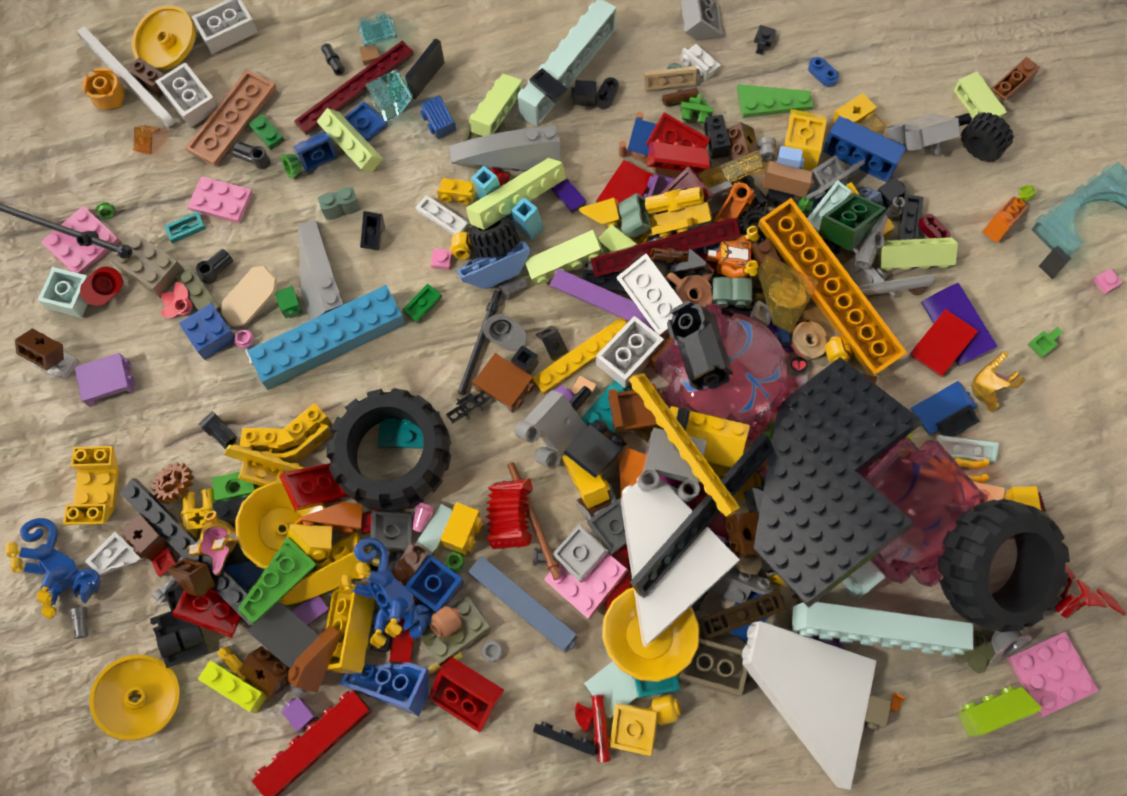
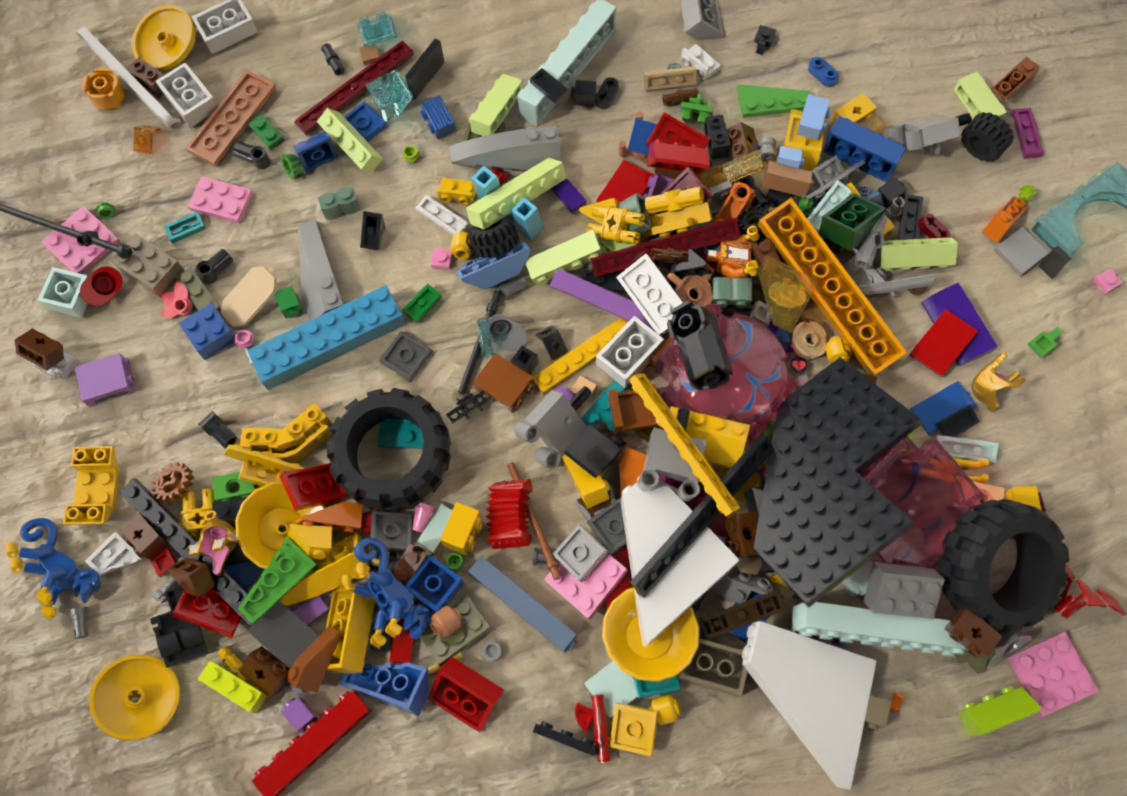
none -> dark grey tile [379,331,433,381]
none -> lime plate [402,145,420,163]
none -> clear light blue pin [477,318,494,357]
none -> yellow pin [586,205,645,244]
none -> light blue brick [796,94,831,140]
none -> light grey brick [864,562,945,619]
none -> reddish brown brick [944,609,1002,658]
none -> light grey tile [994,227,1049,276]
none -> magenta tile [1011,108,1044,159]

